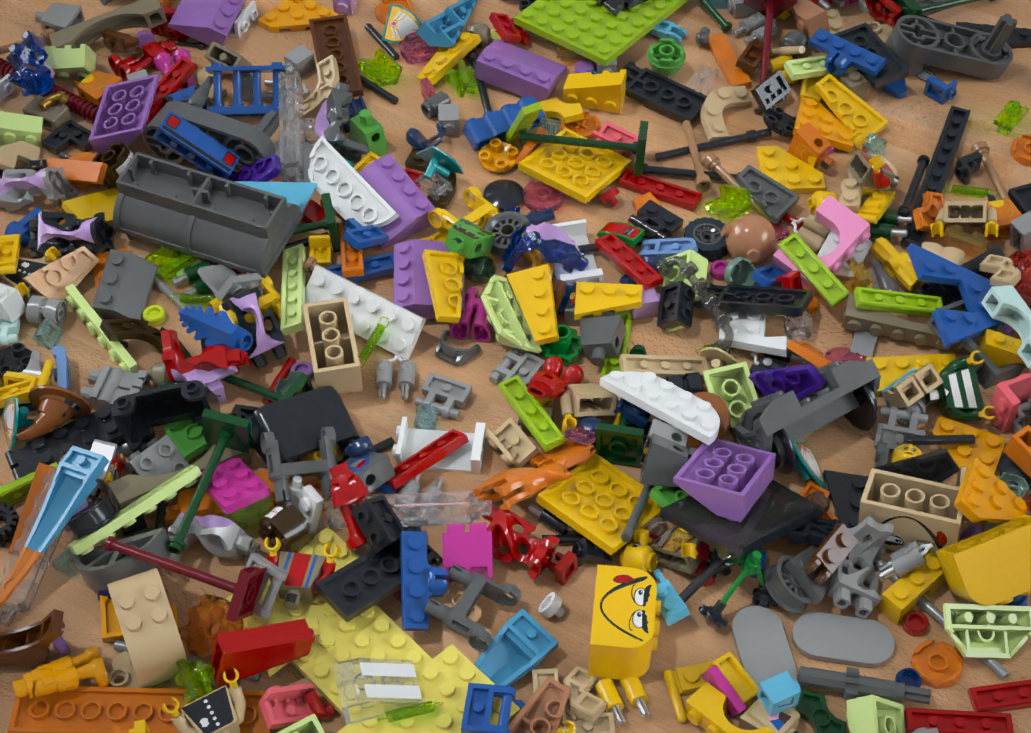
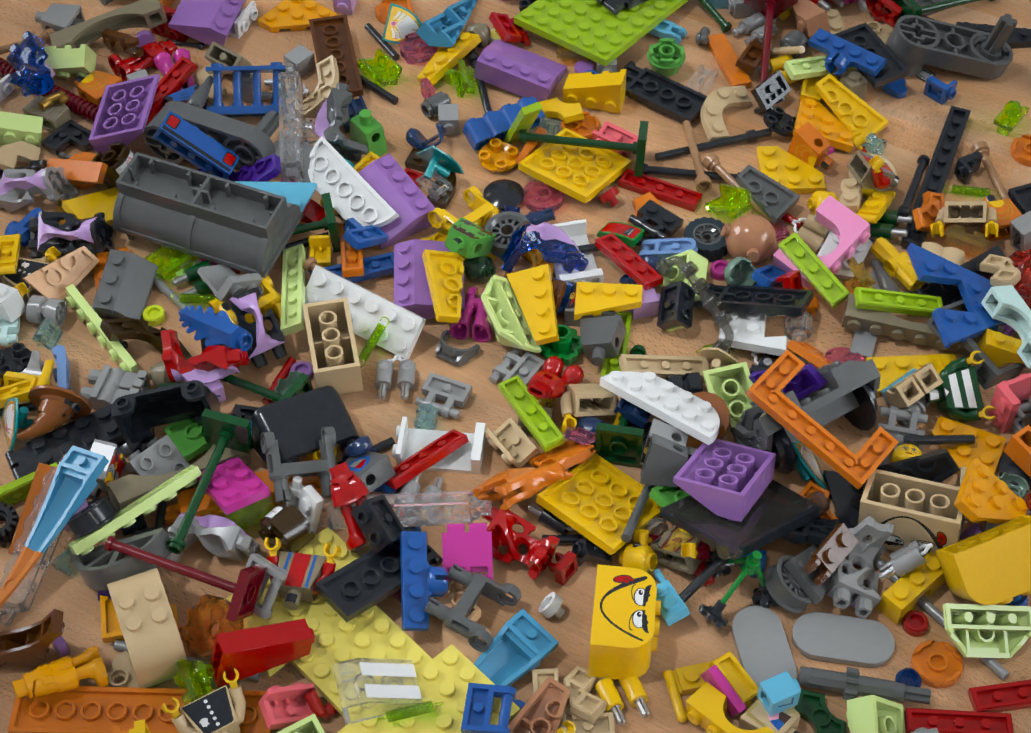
none -> orange plate [745,349,899,489]

